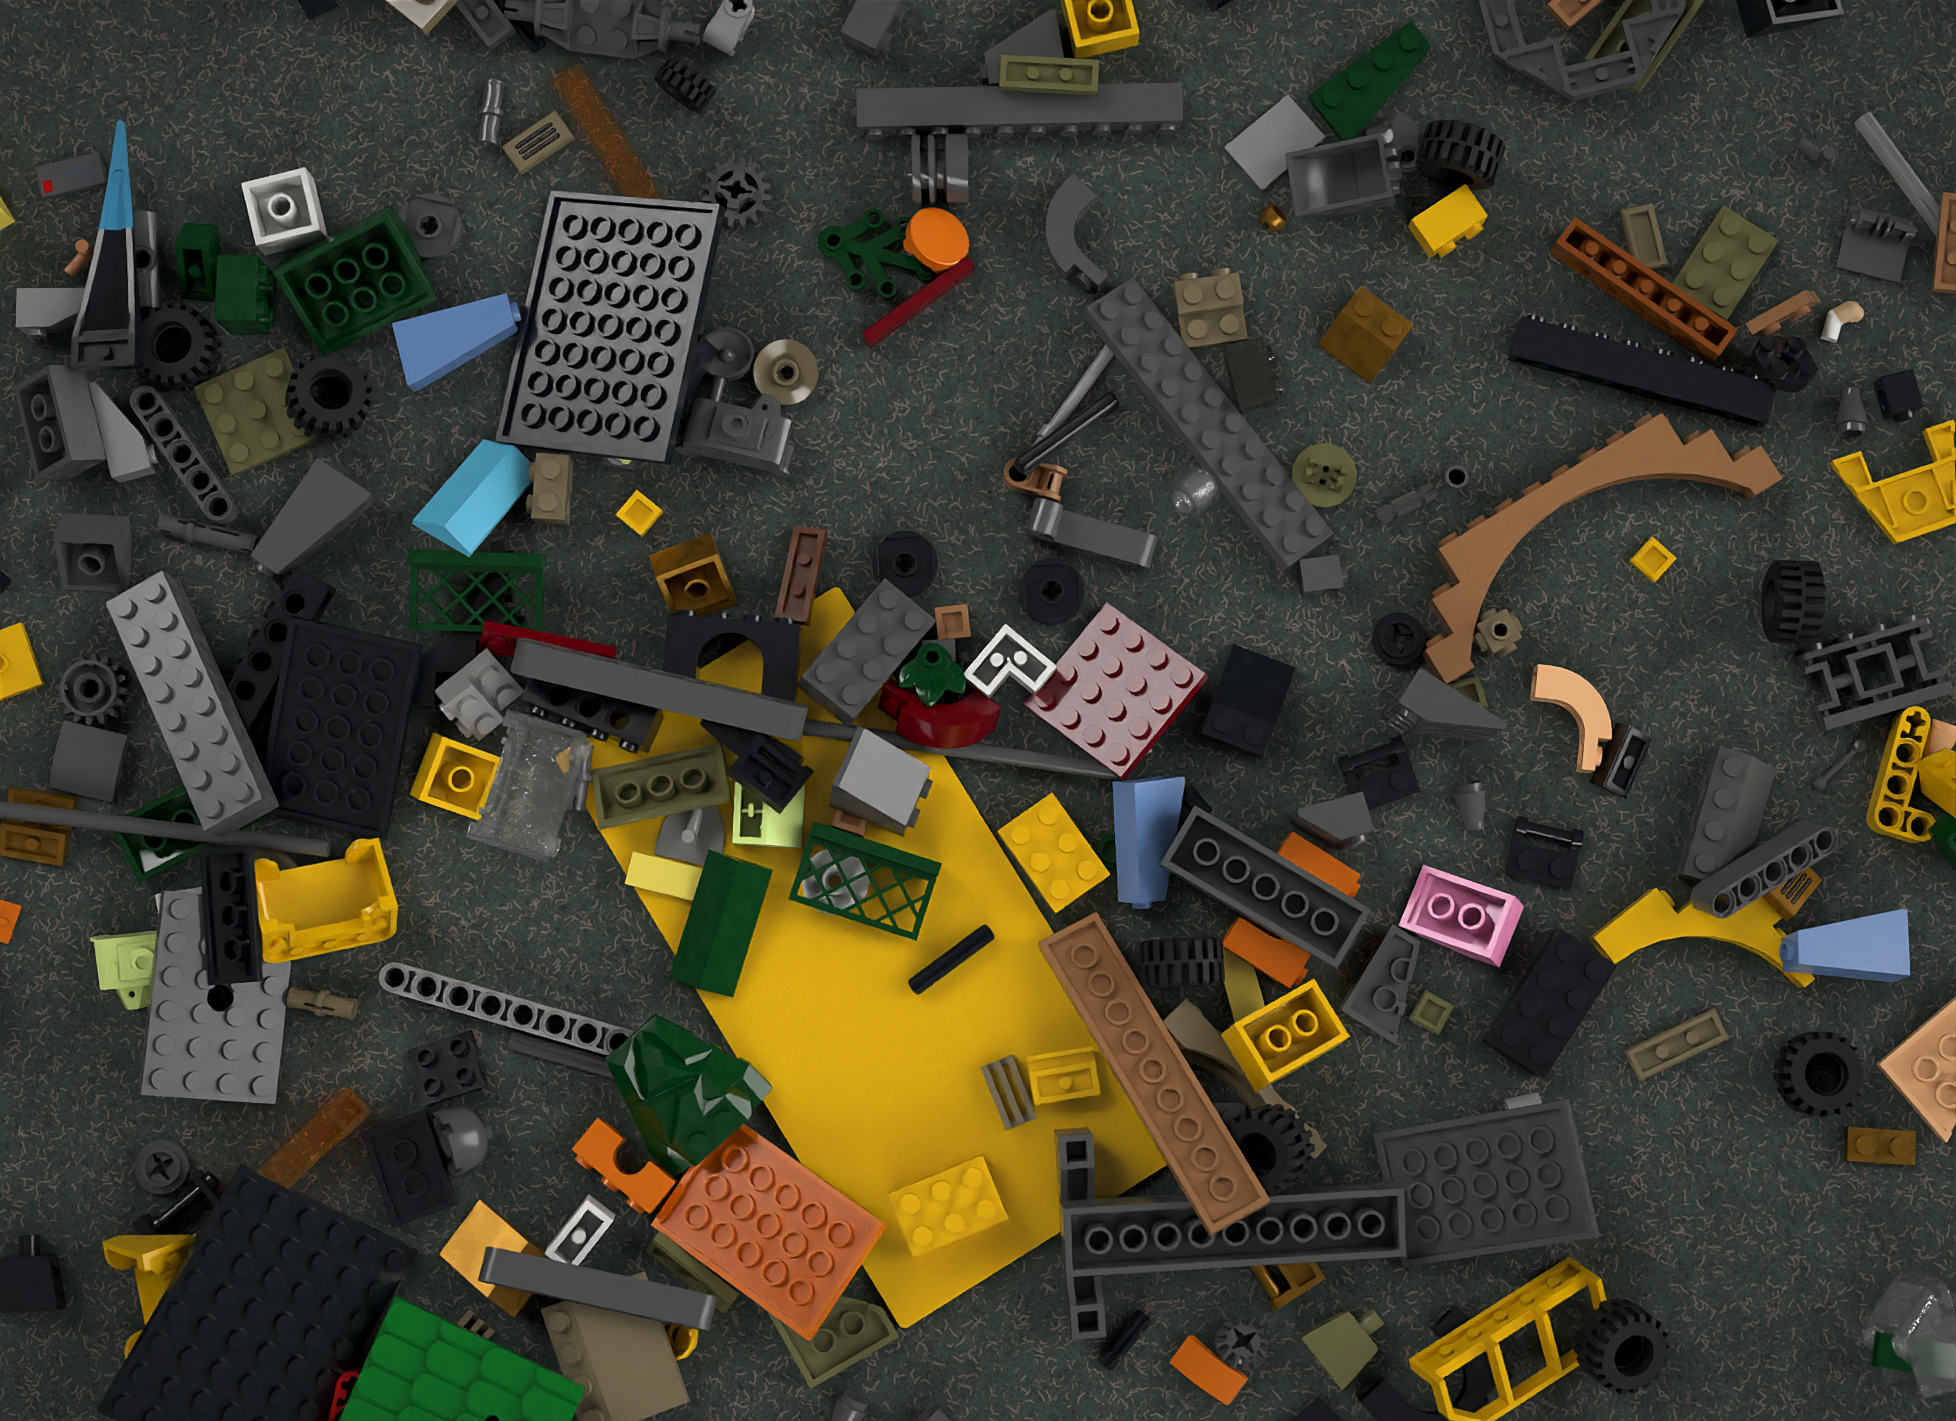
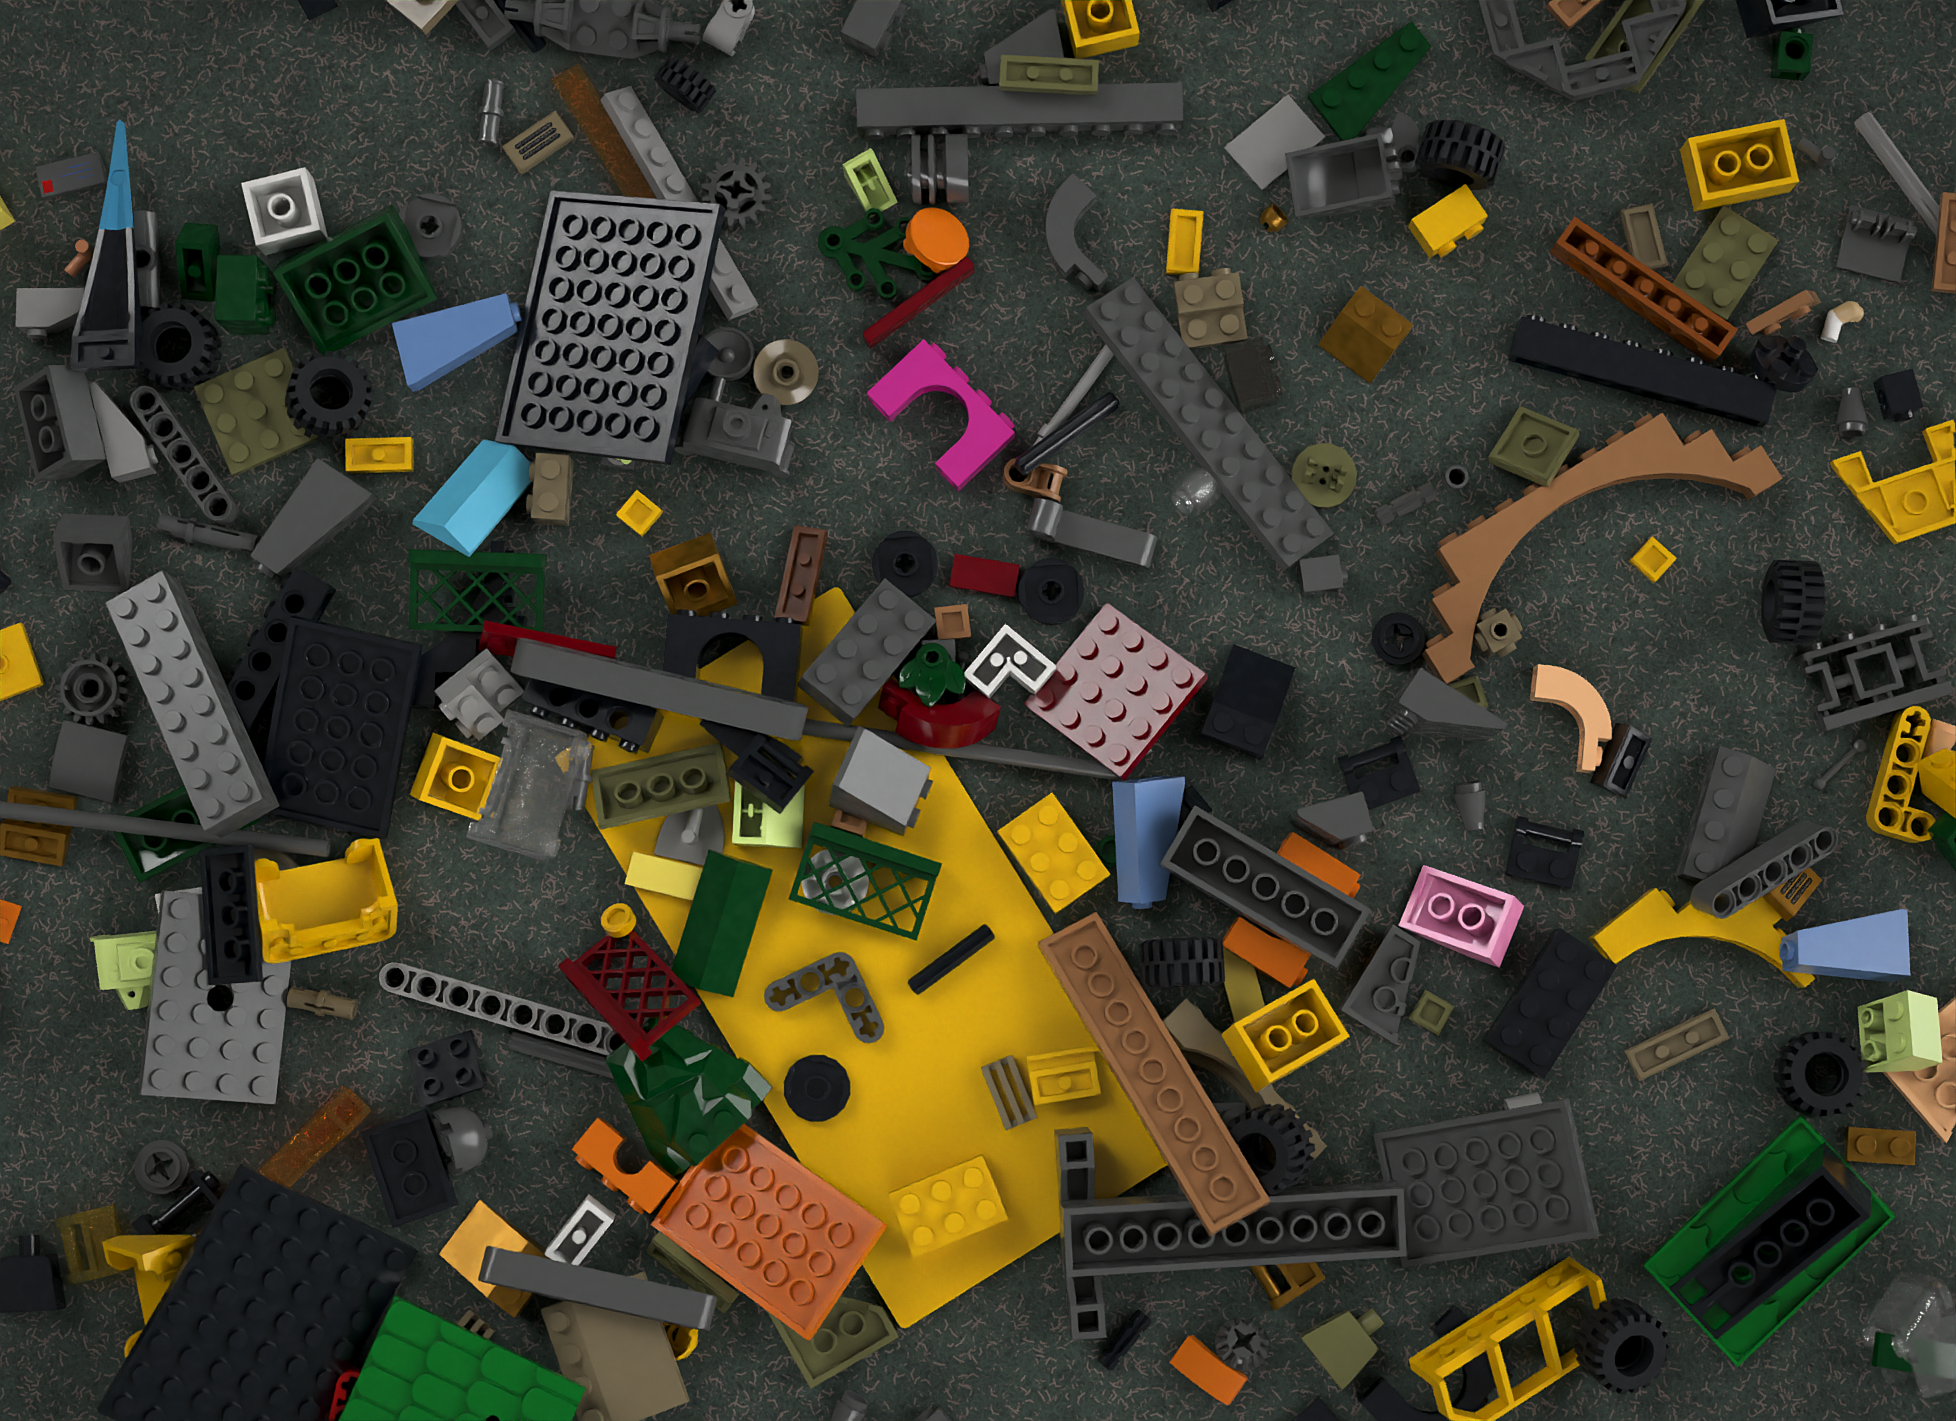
none -> clear yellow plate [55,1204,129,1285]
none -> yellow plate [345,437,414,474]
none -> dark red fence [558,930,701,1062]
none -> light grey plate [600,86,758,320]
none -> yellow tile [601,903,636,938]
none -> dark grey beam [764,952,884,1043]
none -> black tile [784,1055,850,1122]
none -> yellowish green slope [843,148,898,218]
none -> dark pink arch [867,339,1015,492]
none -> dark red tile [949,554,1020,598]
none -> yellow tile [1166,208,1204,275]
none -> olive tile [1488,406,1579,488]
none -> piece [1643,1114,1895,1367]
none -> yellow brick [1680,119,1799,212]
none -> dark green brick [1771,28,1813,81]
none -> yellowish green slope [1858,990,1943,1073]

